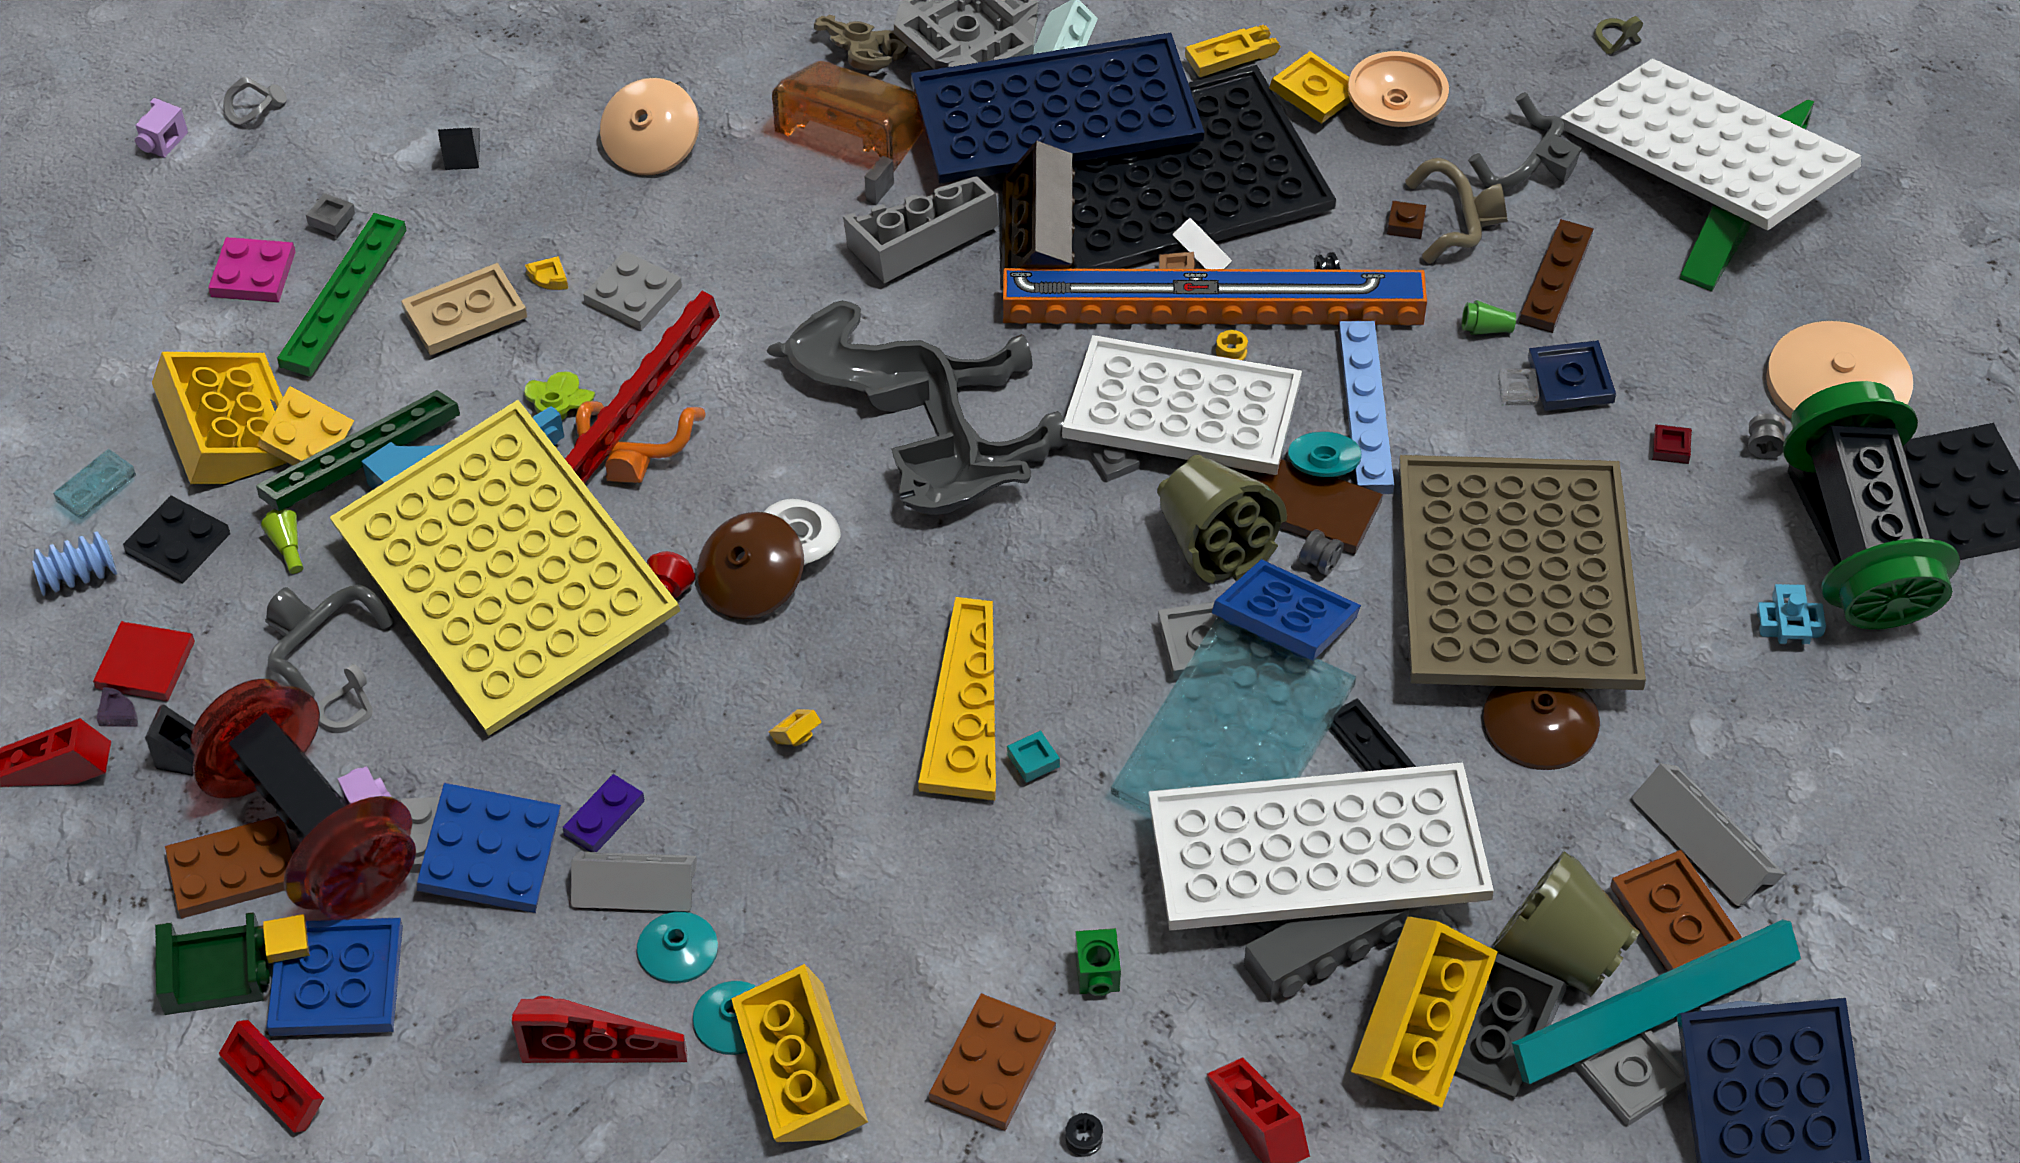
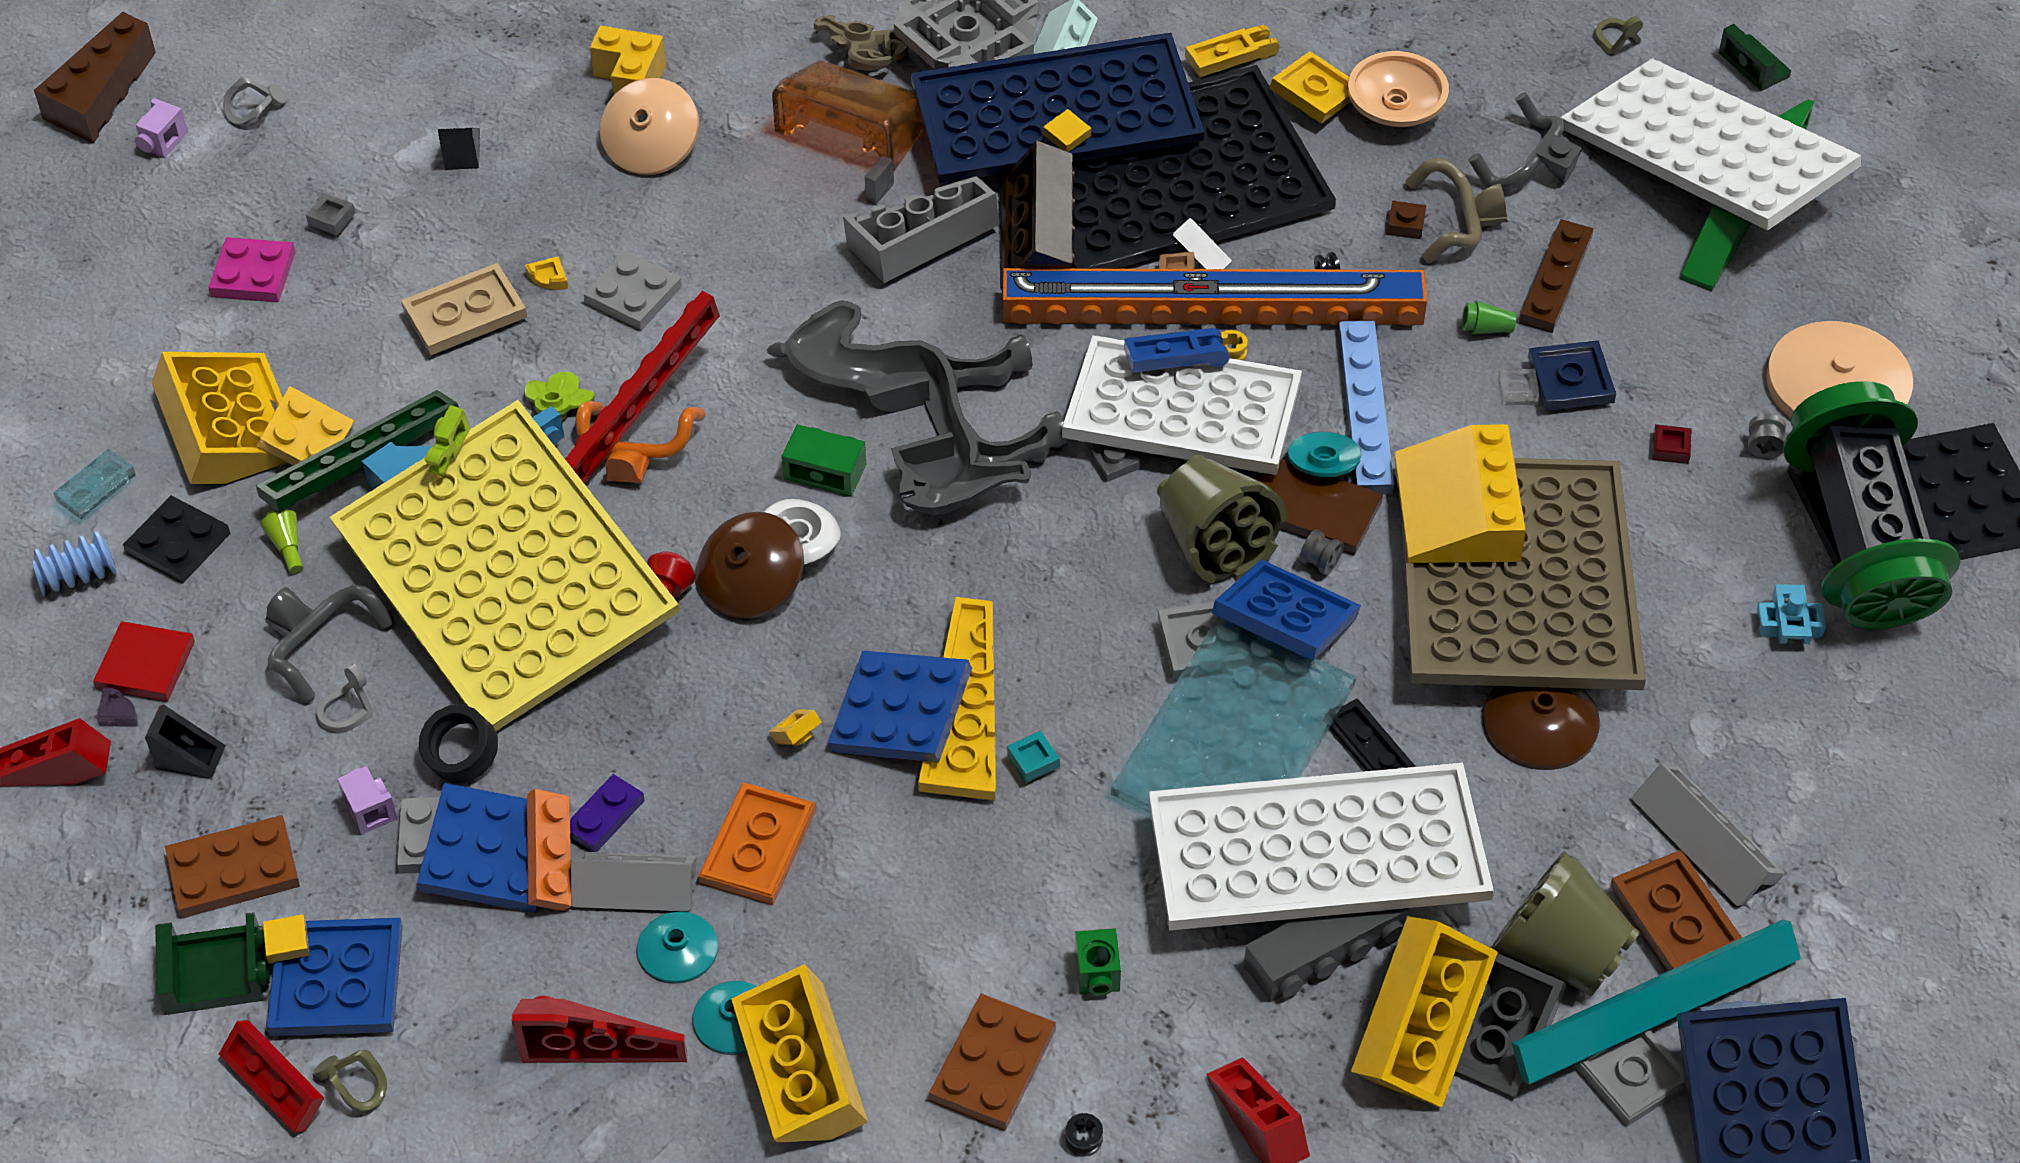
clear red brick [190,679,416,919] -> none
green plate [277,213,407,377] -> none
none -> reddish brown wedge [34,12,156,144]
none -> olive piece [314,1050,387,1111]
none -> black tyre [419,704,498,783]
none -> lime plate [425,405,471,476]
none -> orange plate [527,788,571,911]
none -> yellow brick [590,25,666,95]
none -> orange tile [698,782,816,905]
none -> green brick [781,424,867,497]
none -> blue plate [828,651,972,763]
none -> yellow tile [1043,109,1091,152]
none -> blue plate [1124,328,1230,372]
none -> yellow slope [1394,424,1526,563]
none -> dark green panel [1718,24,1791,91]

